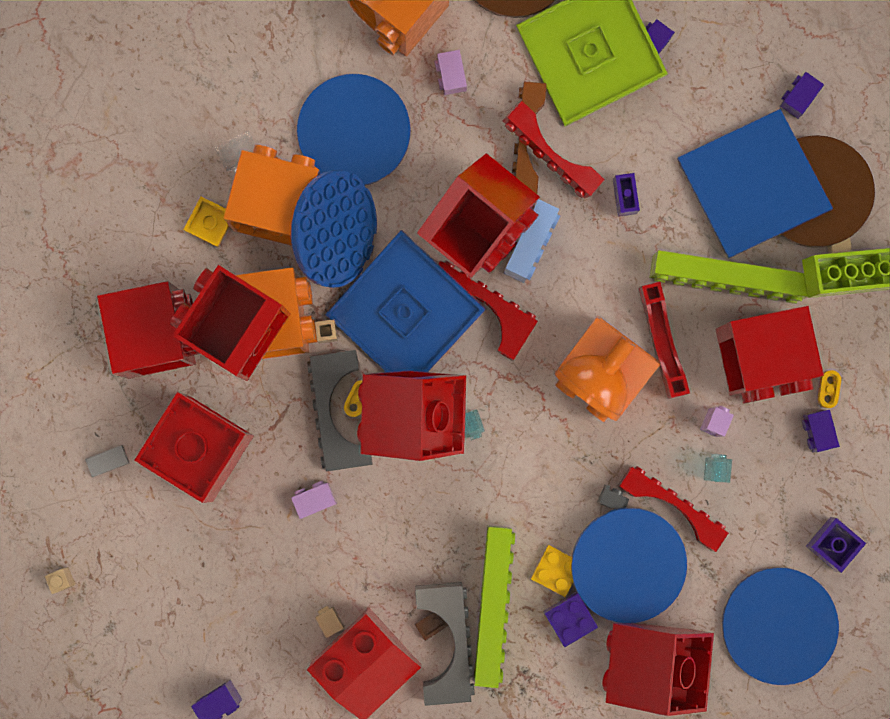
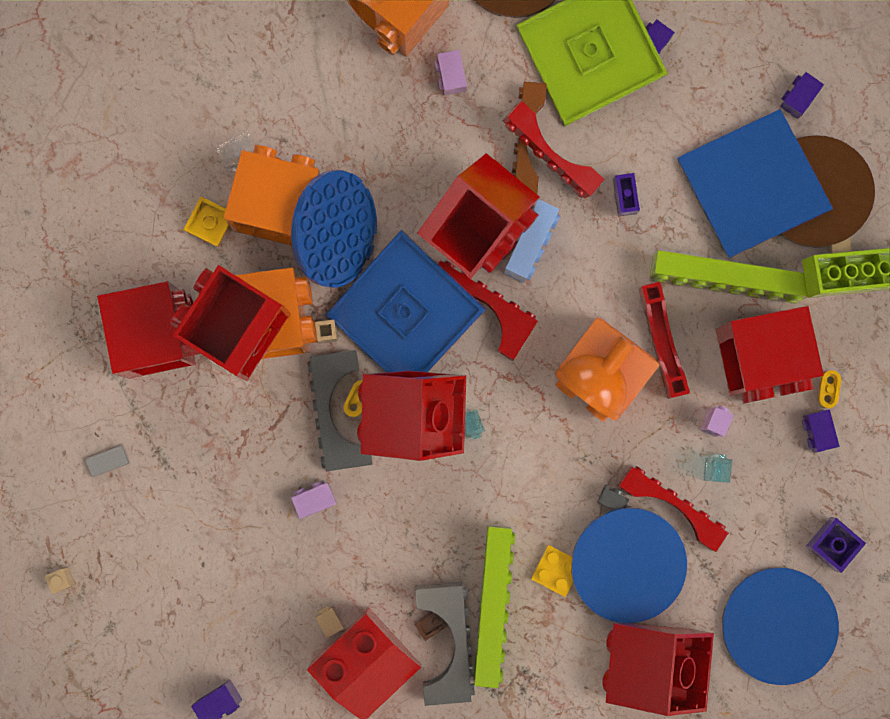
red piece [134,392,254,503] -> none
blue tile [297,74,411,186] -> none
dark purple brick [543,592,598,647] -> none

